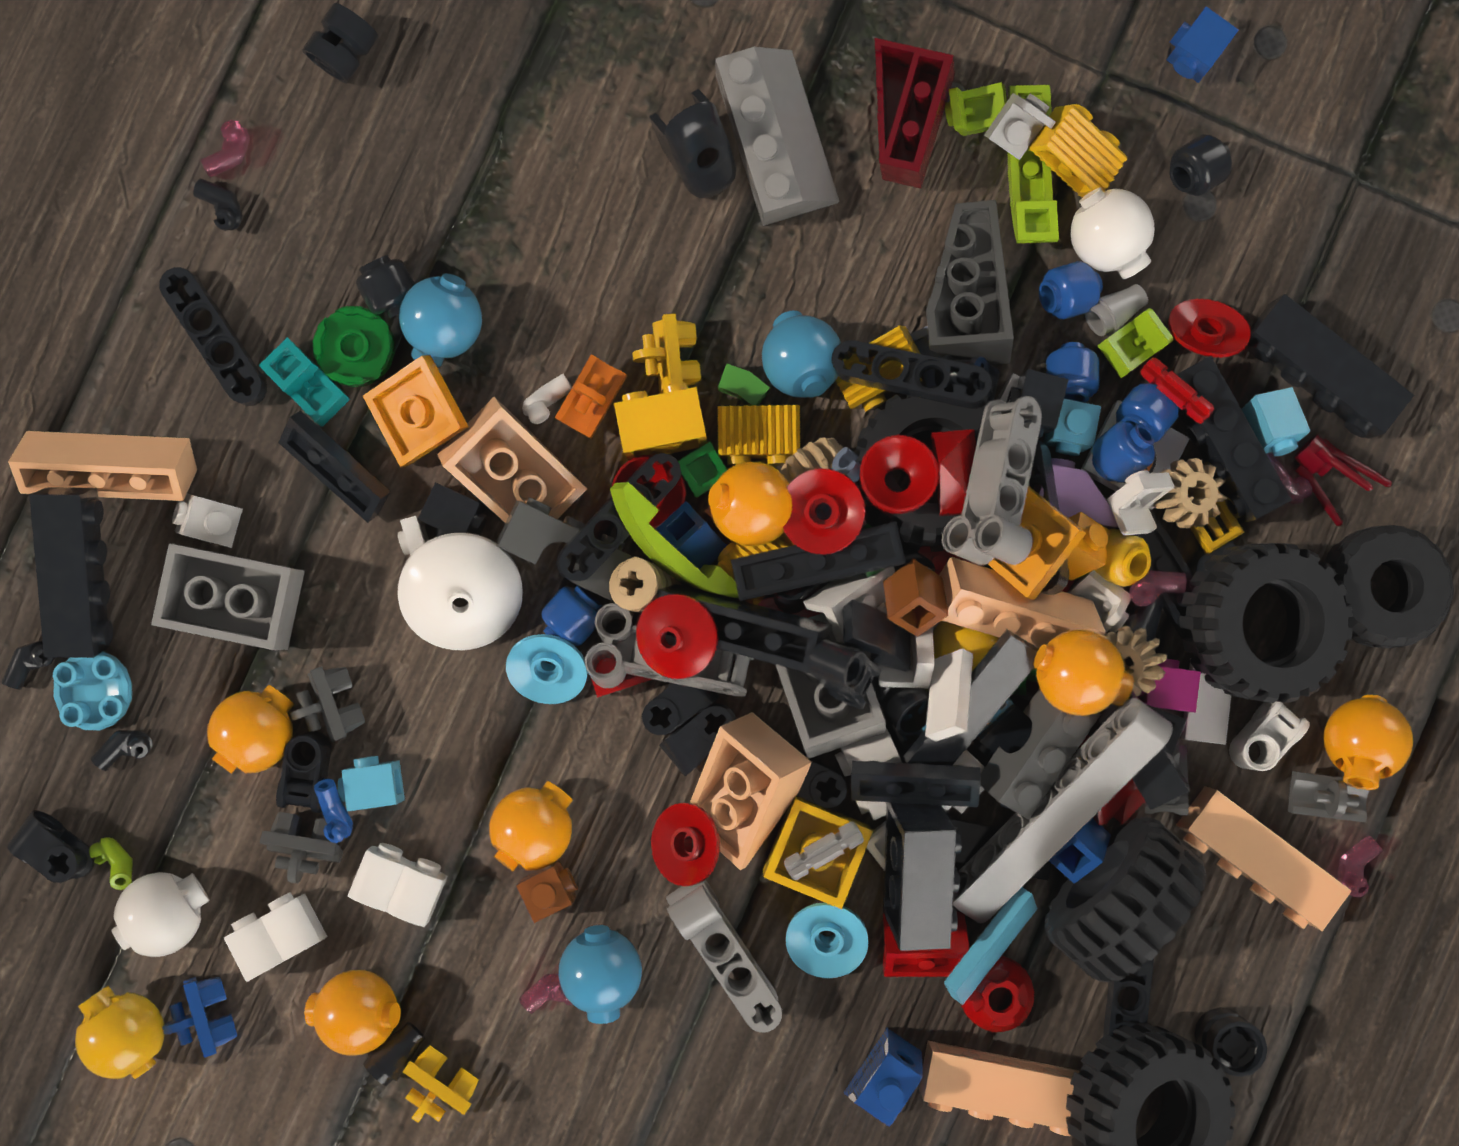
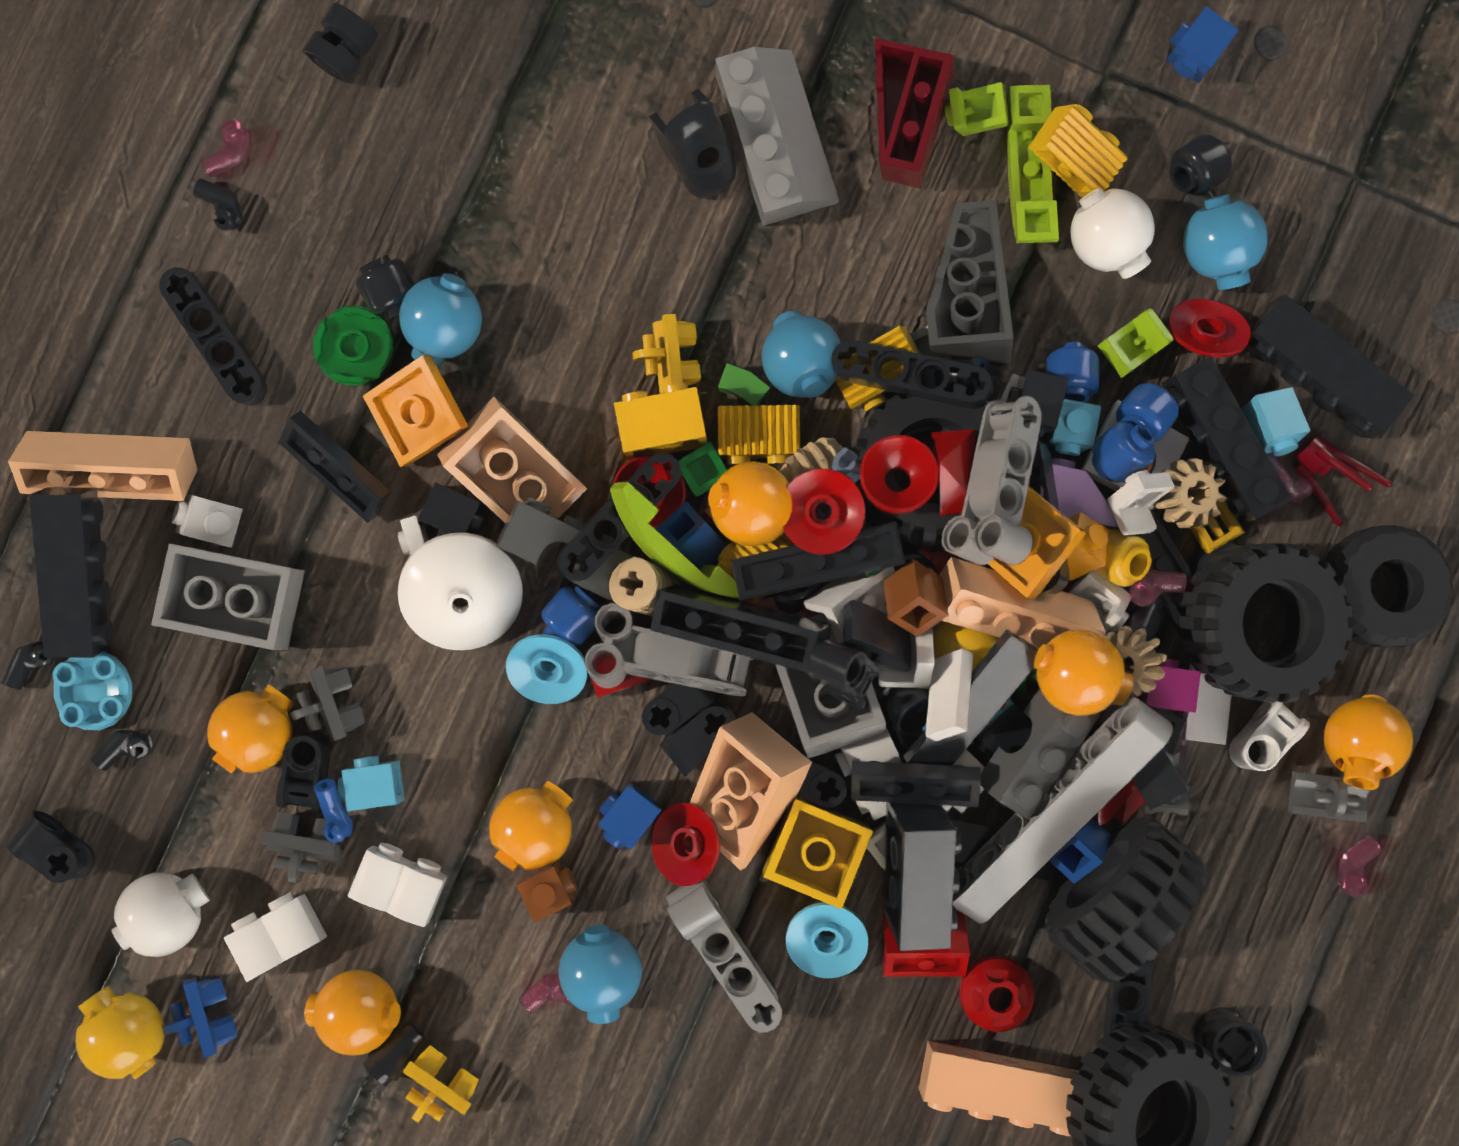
lime arm [89,837,133,890] -> none
teal slope [259,337,350,427] -> none
white arm [522,374,572,424] -> none
orange hips [554,354,627,439] -> none
red dish [636,594,718,679] -> none
light grey axle [784,822,864,880] -> none
blue torso [844,1028,923,1126] -> none
medium azure tile [944,887,1038,1005] -> none
light grey bracket [984,93,1056,160] -> none
blue head [1039,261,1103,319] -> none
light grey cone [1085,284,1148,336] -> none
red axle [1140,357,1214,424] -> none
light nougat brick [1176,786,1352,931] -> none
none -> blue brick [598,782,663,850]
none -> dark azure brick [1183,194,1268,290]

